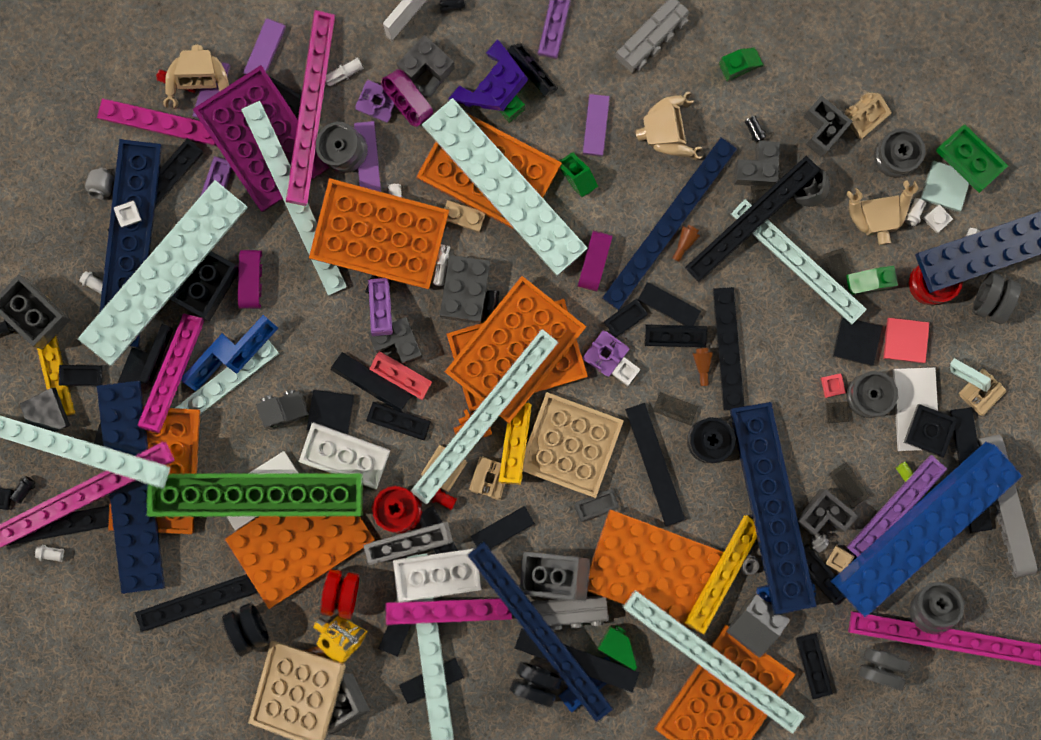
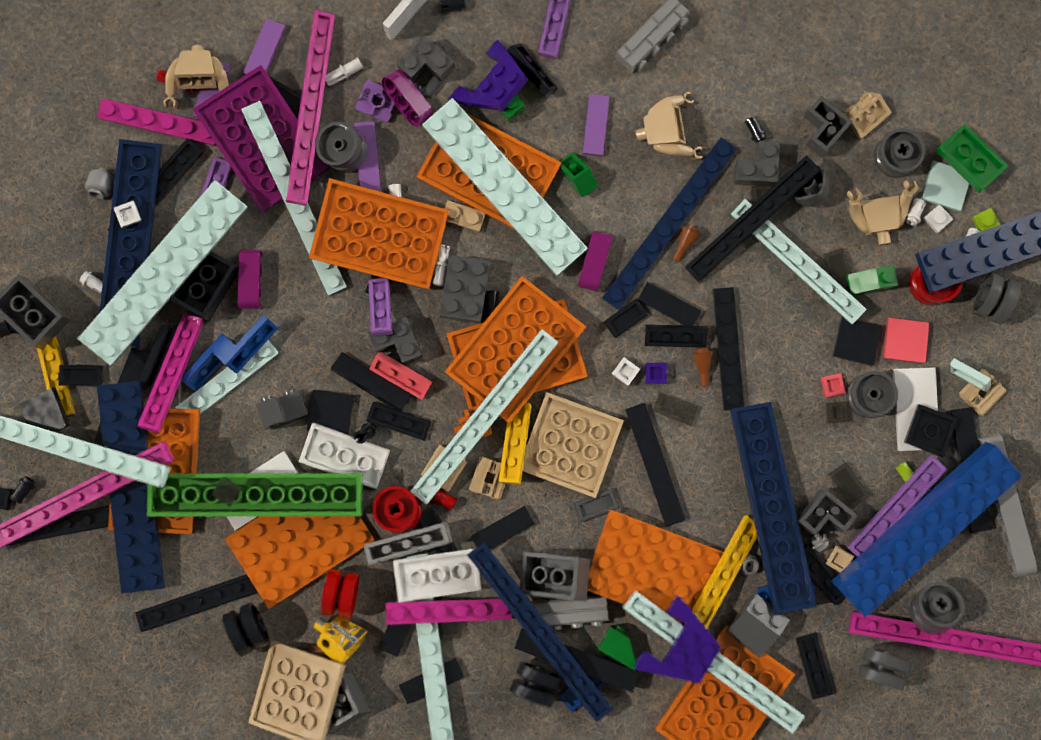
white pin [35,544,64,562] -> none
medium lavender piece [582,331,629,377] -> none
black wheel [687,417,736,464] -> none
green slope [719,47,763,82] -> none
none -> clear smoke tile [211,477,242,506]
none -> black pin [354,423,376,444]
none -> dark purple wing [633,595,721,684]
none -> dark purple plate [645,363,667,384]
none -> lime plate [972,208,1000,232]

